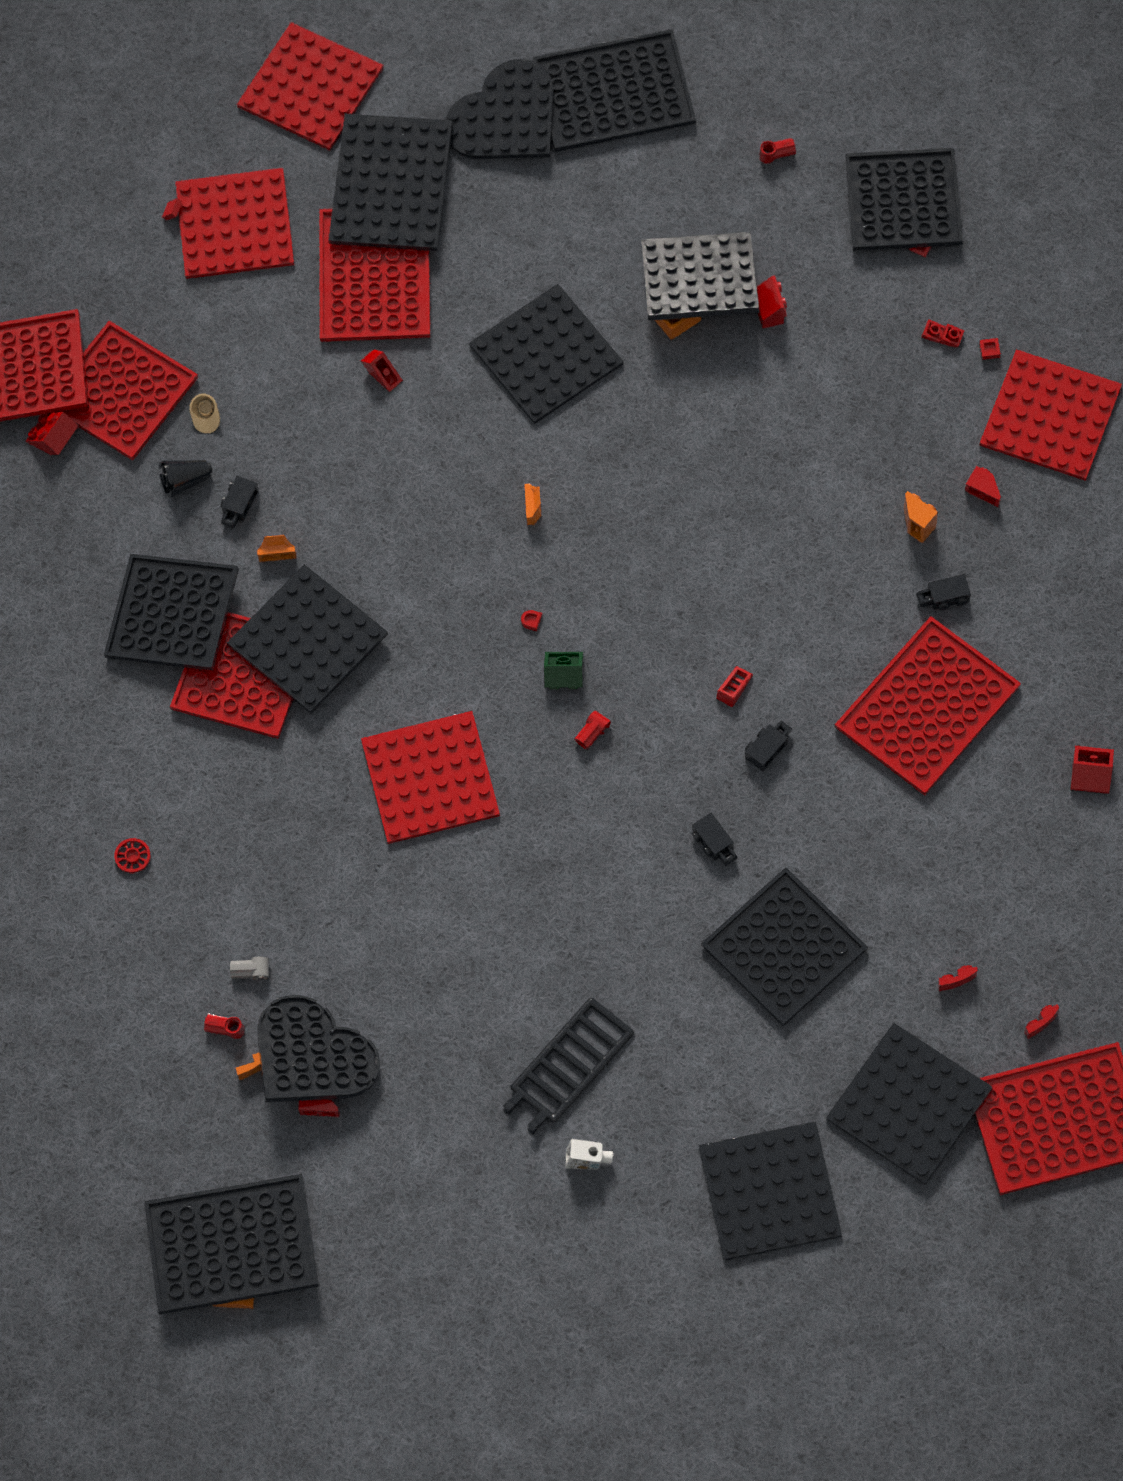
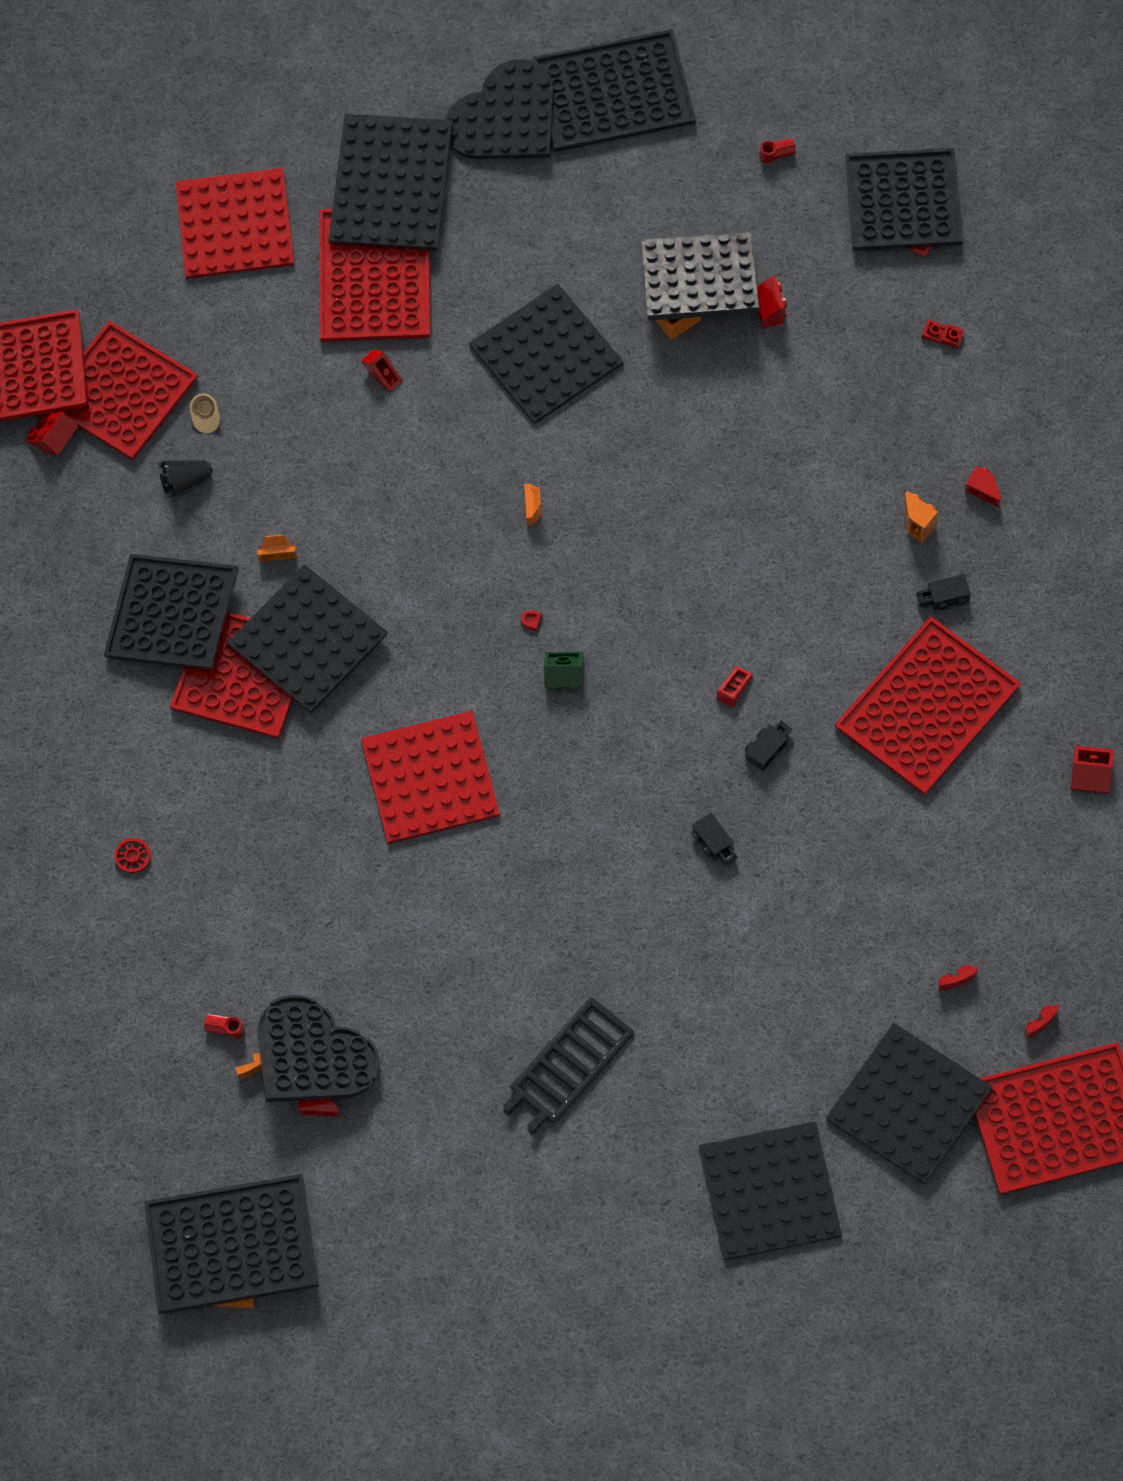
red tile [162,198,182,220] -> none
black brick [220,476,259,528] -> none
light grey piece [230,957,269,980] -> none
red plate [237,22,384,150] -> none
white torso [565,1139,613,1170] -> none
red piece [574,710,611,750] -> none
black plate [701,867,868,1026] -> none
red plate [979,338,1001,360] -> none
red plate [979,349,1122,481] -> none

